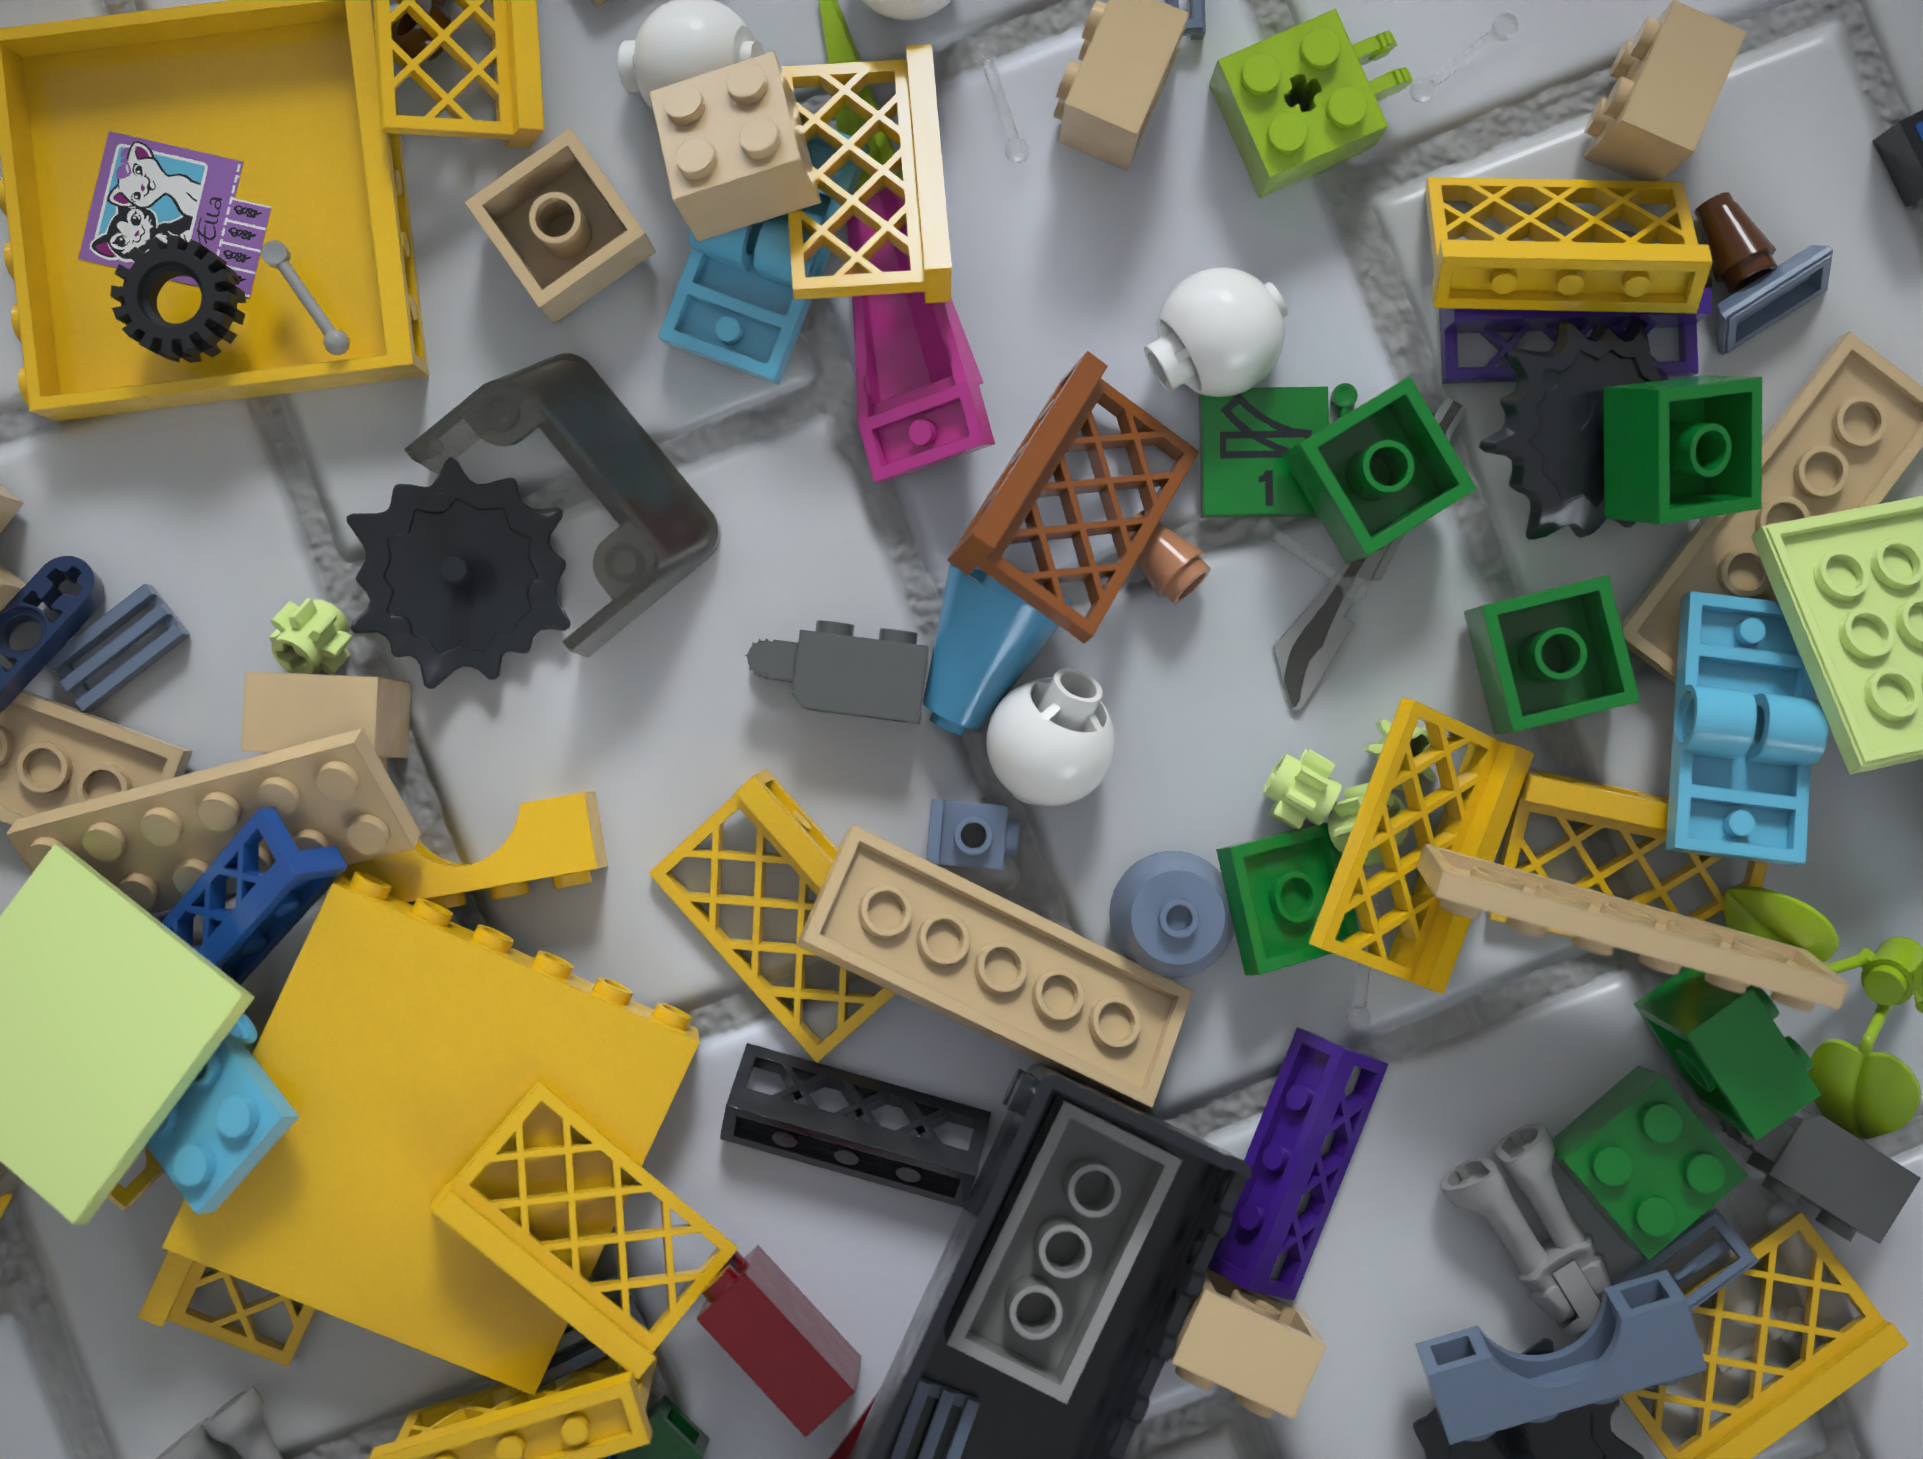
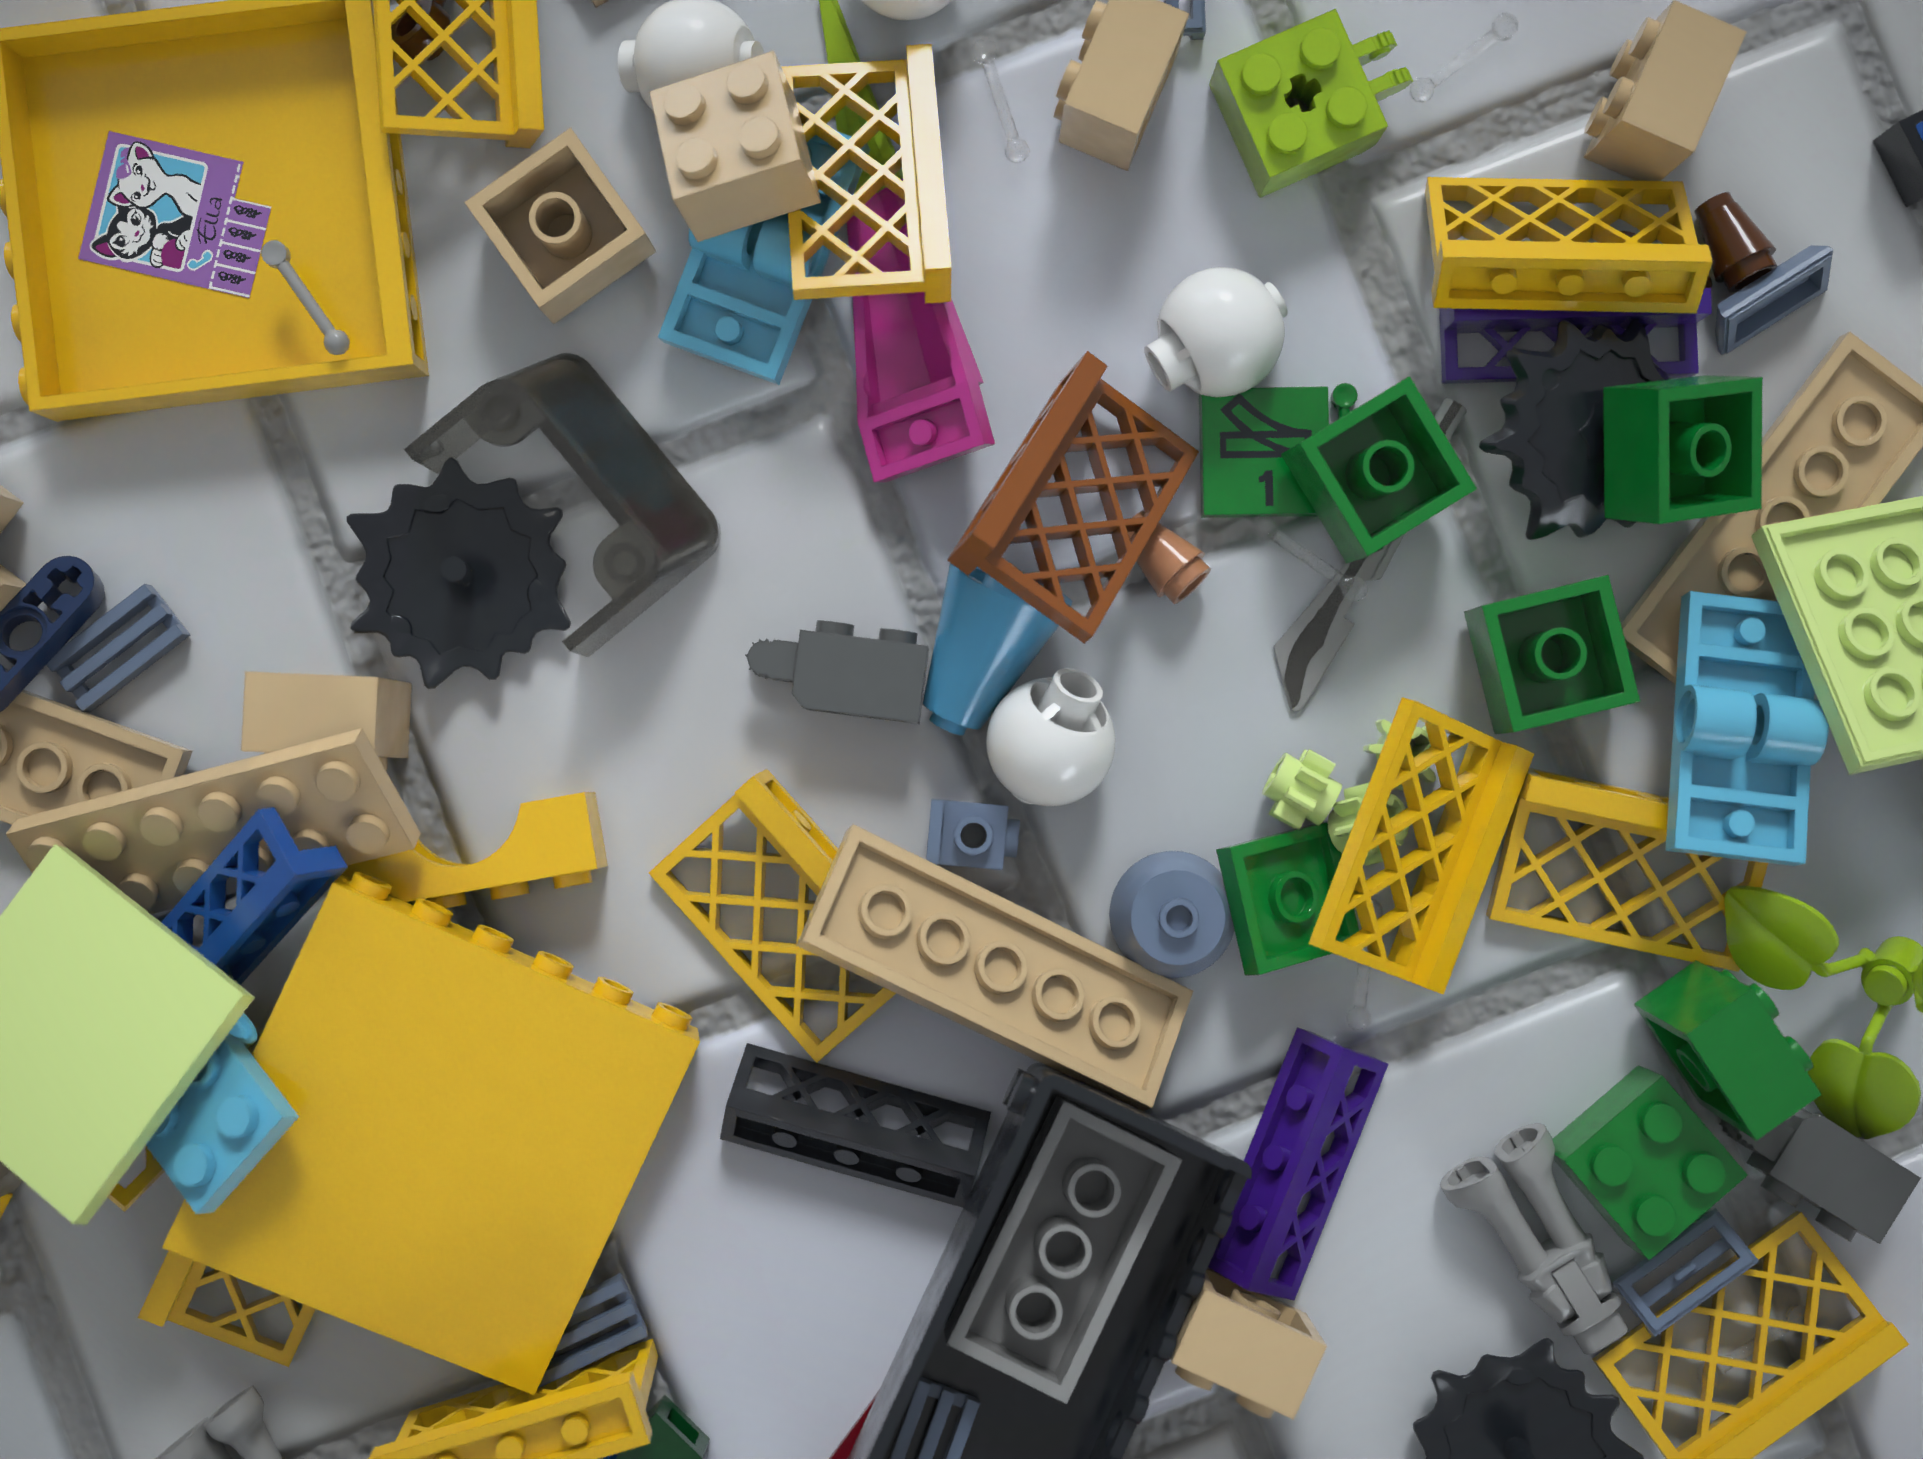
black tyre [111,235,246,363] -> none
yellowish green gear [269,598,353,675] -> none
yellow fence [430,1080,738,1379] -> none
dark red brick [696,1245,861,1438] -> none
sand blue arch [1415,1269,1707,1445] -> none
tan plate [1417,843,1849,1012] -> none

